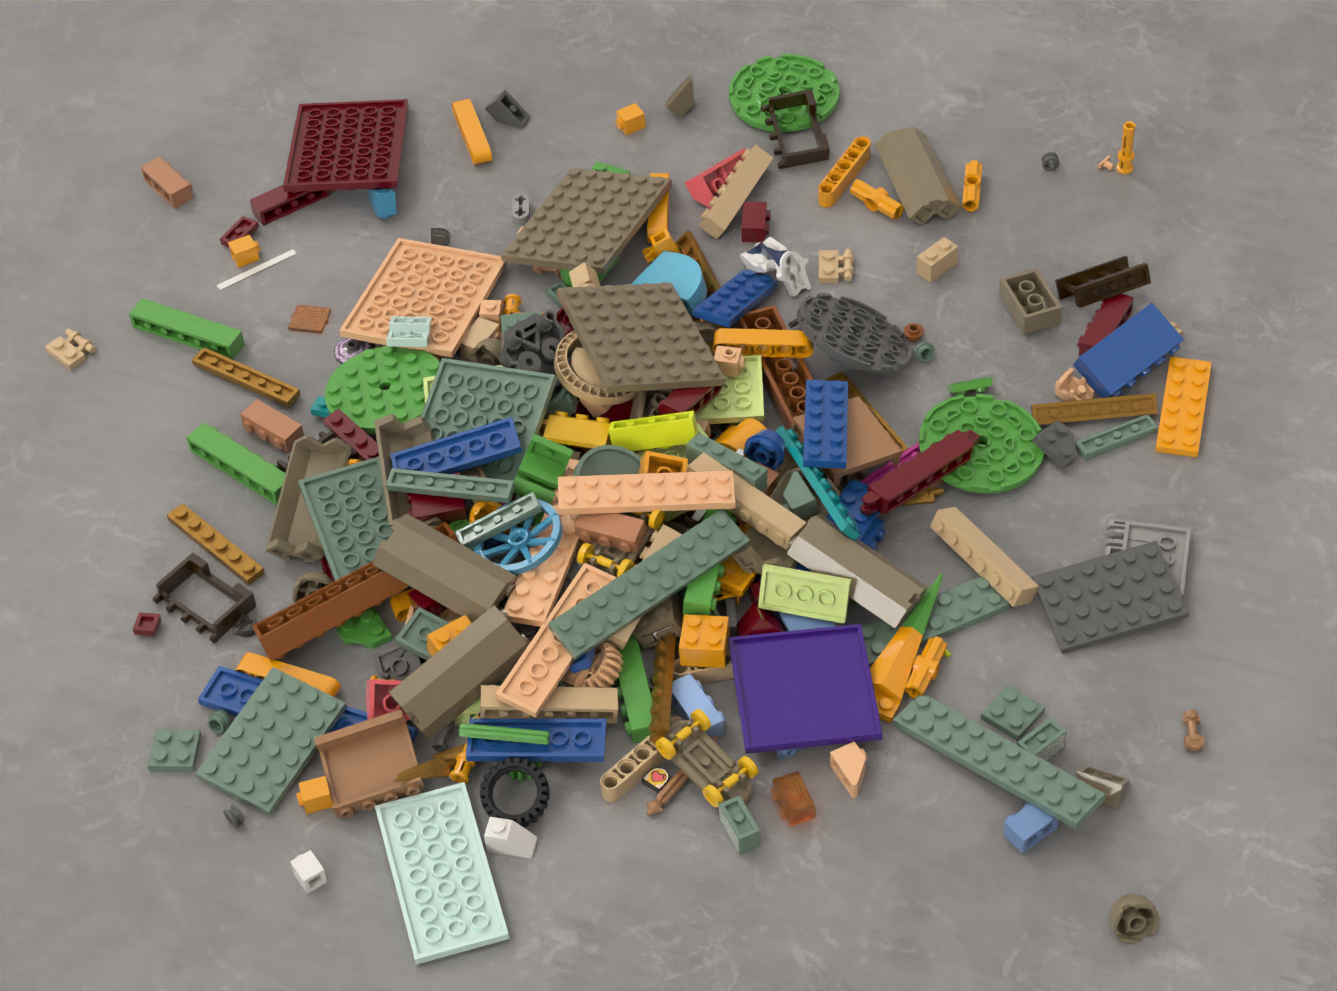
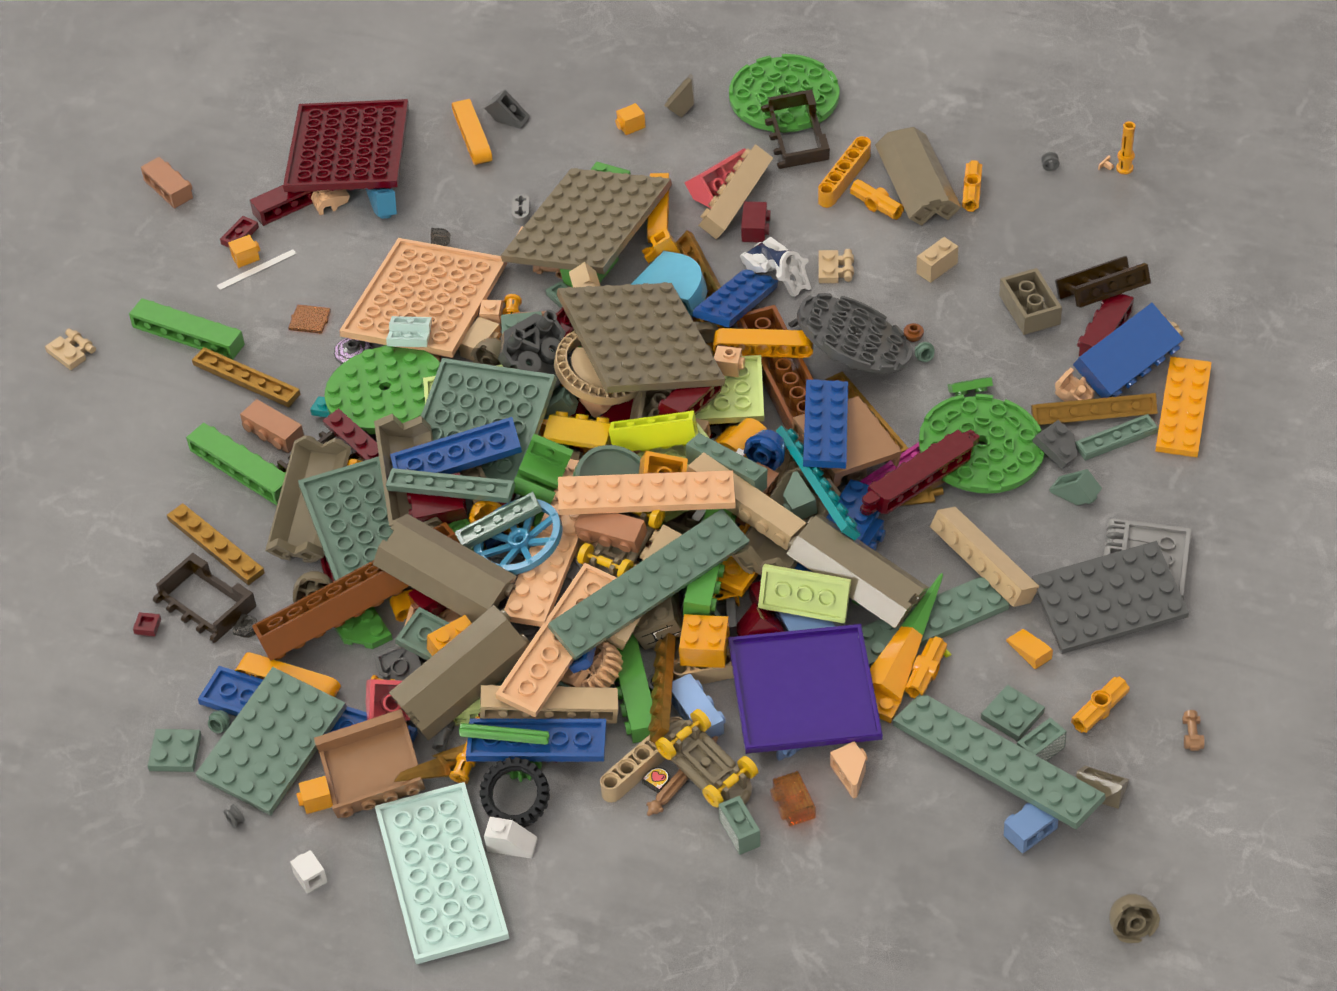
none -> light nougat hand [311,189,350,215]
none -> light orange slope [1006,629,1053,669]
none -> sand green slope [1049,469,1102,505]
none -> light orange piece [1071,676,1130,733]

